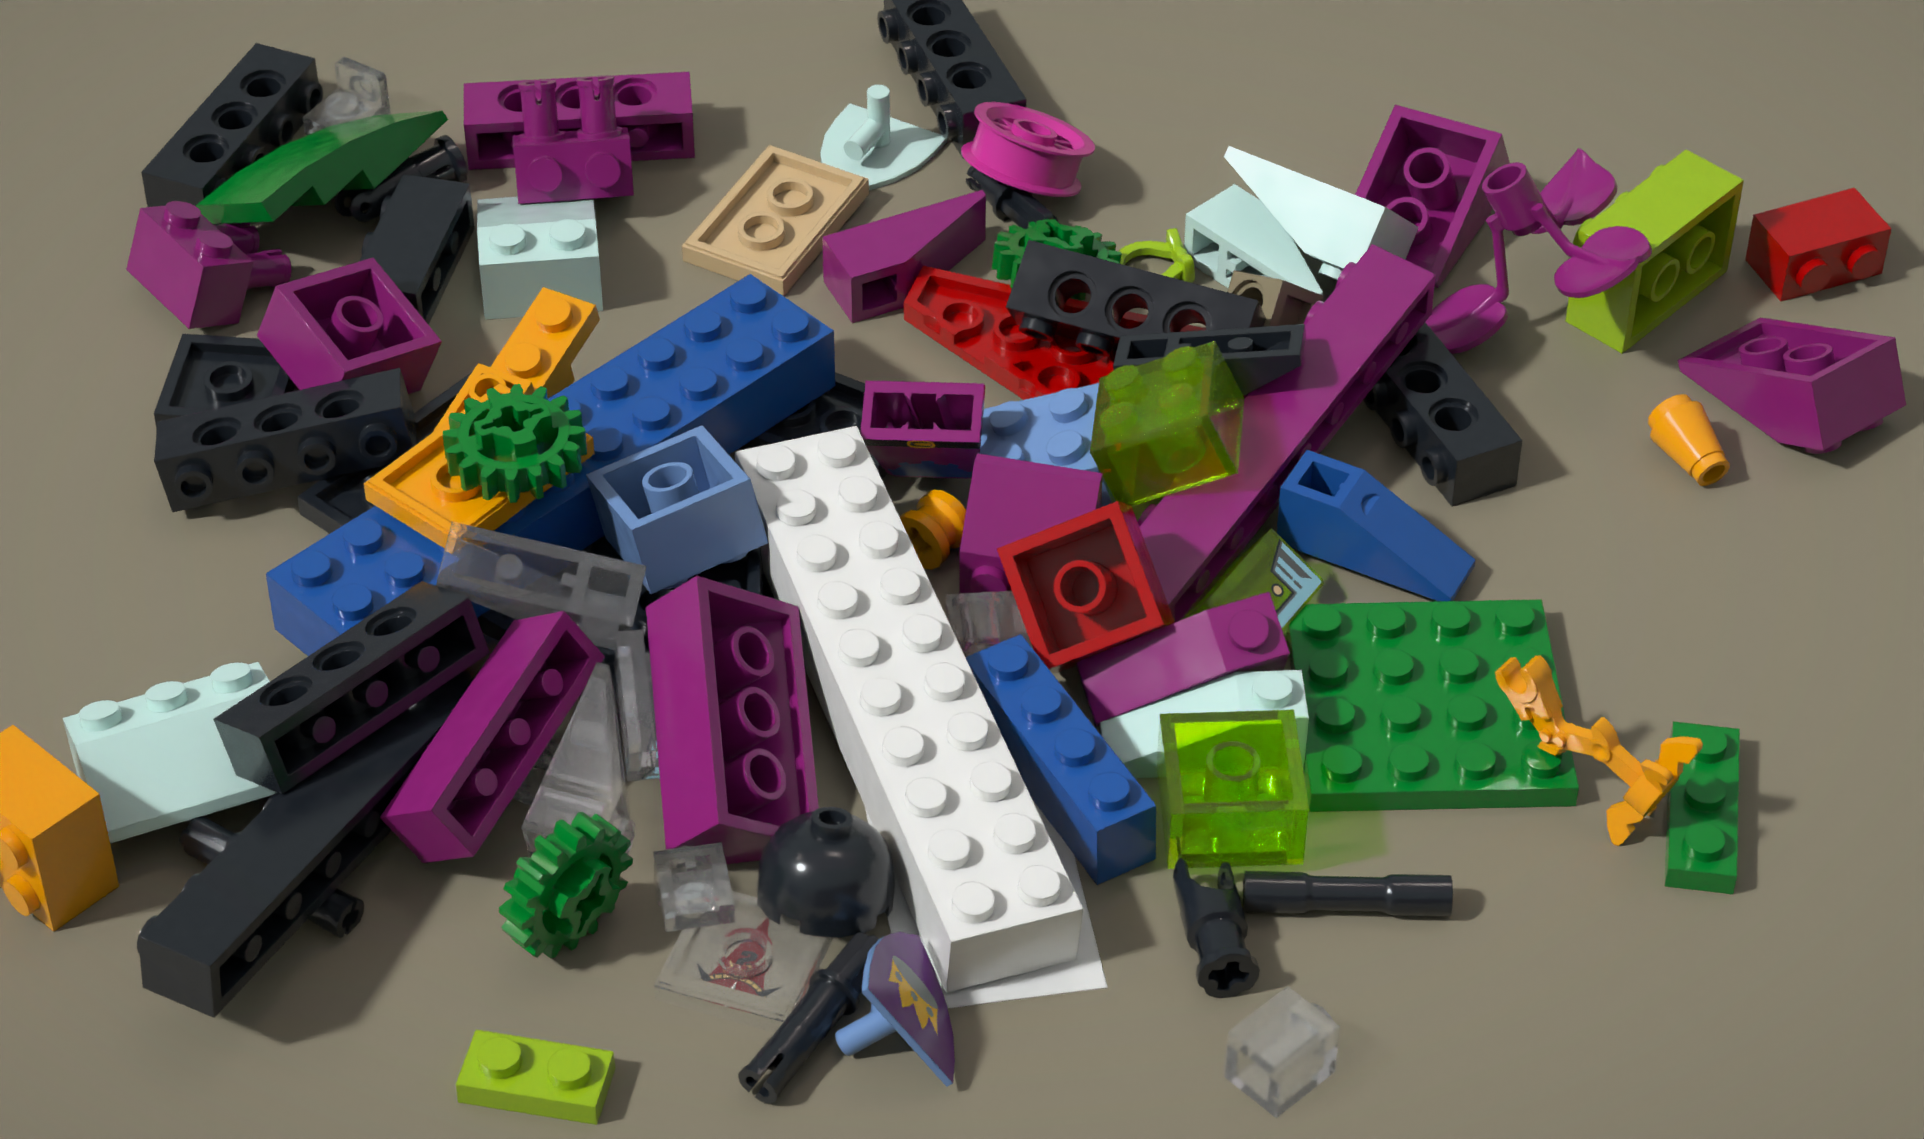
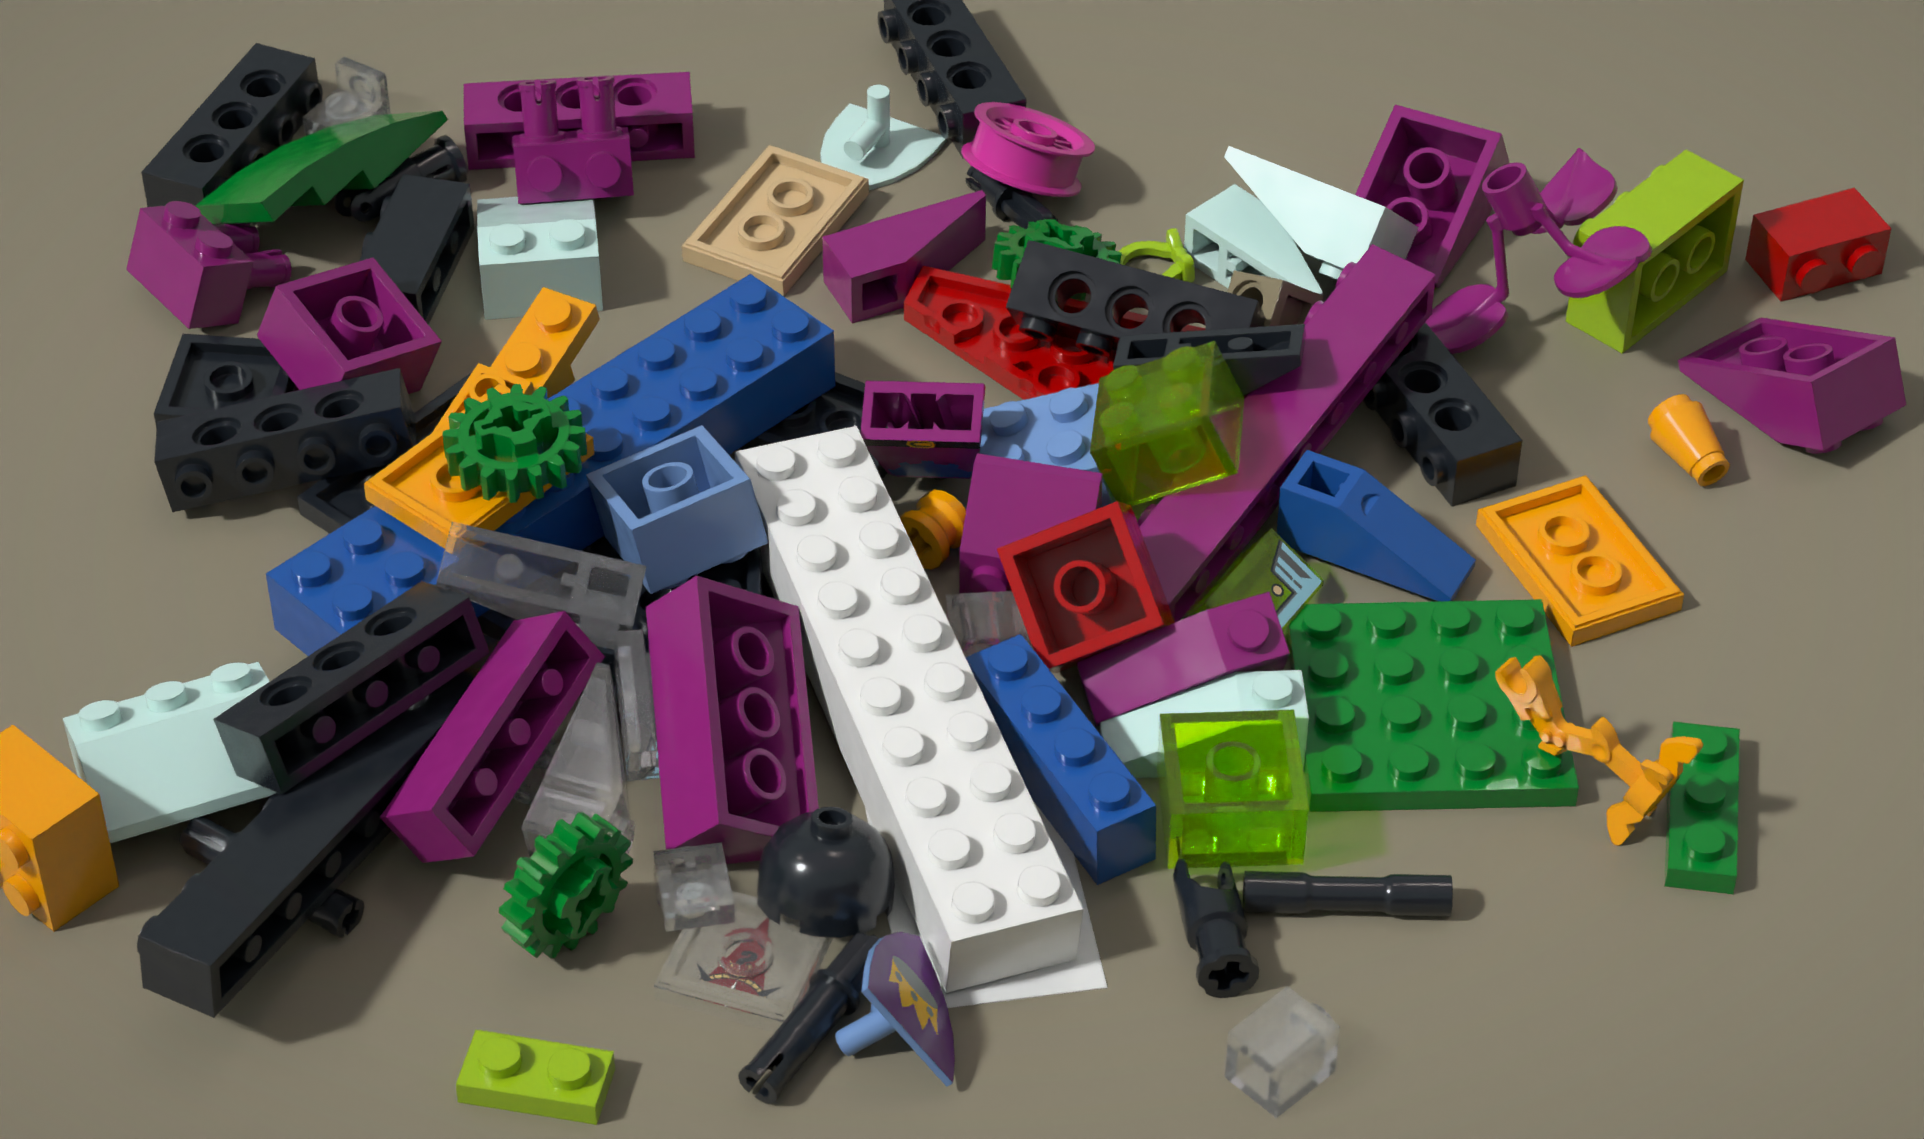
none -> light orange tile [1476,475,1684,647]

